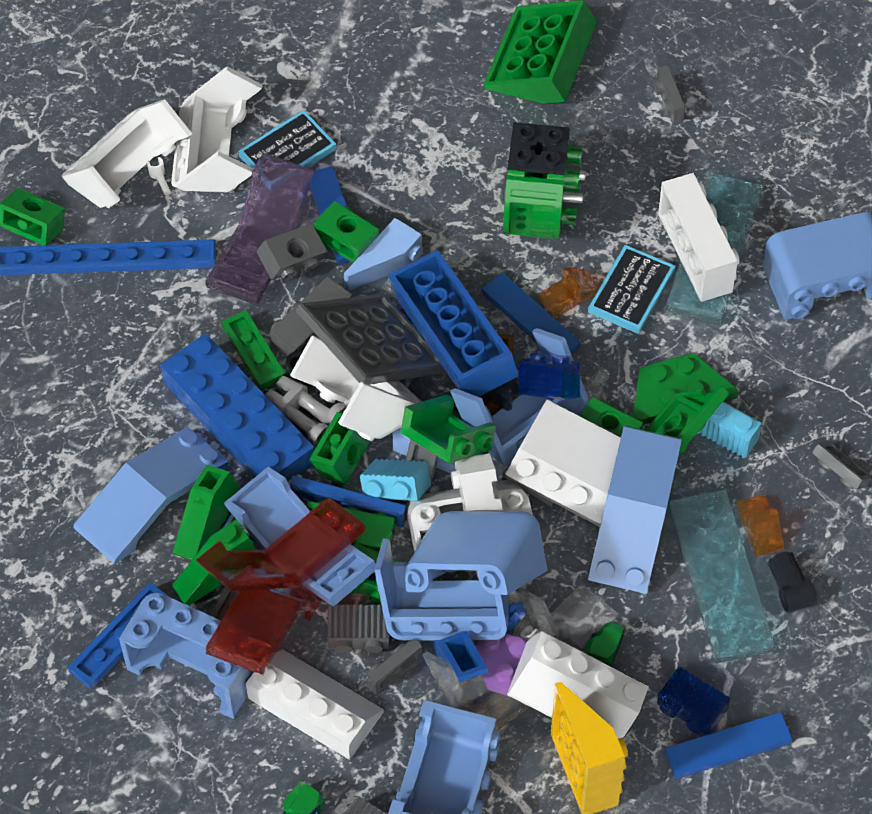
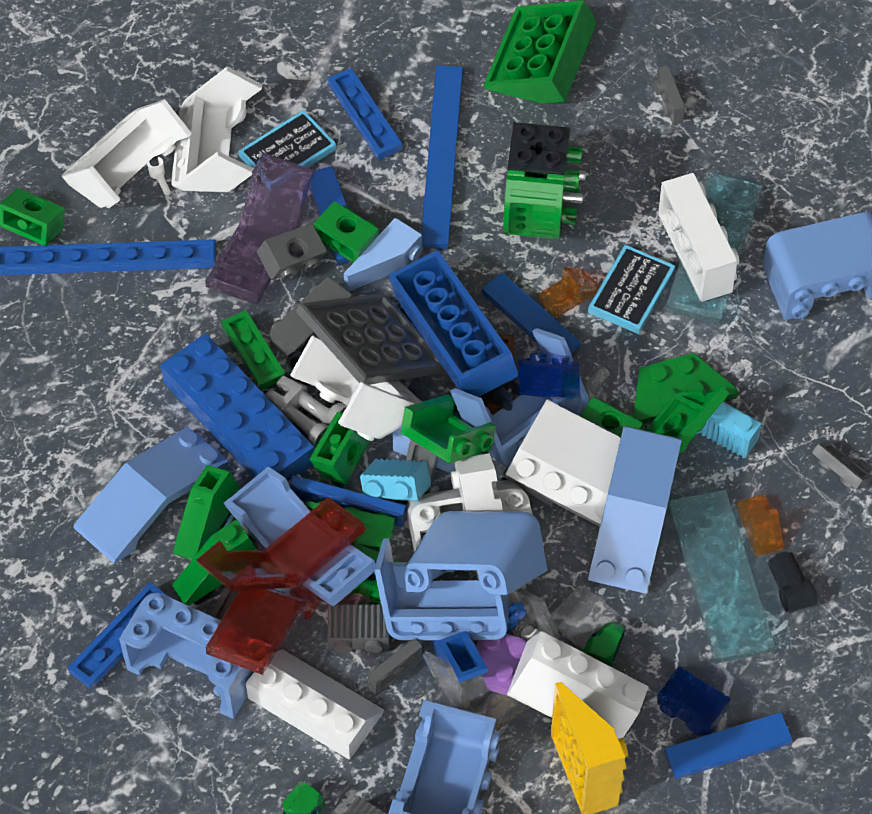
none -> blue plate [328,68,402,161]
none -> blue tile [421,65,463,249]

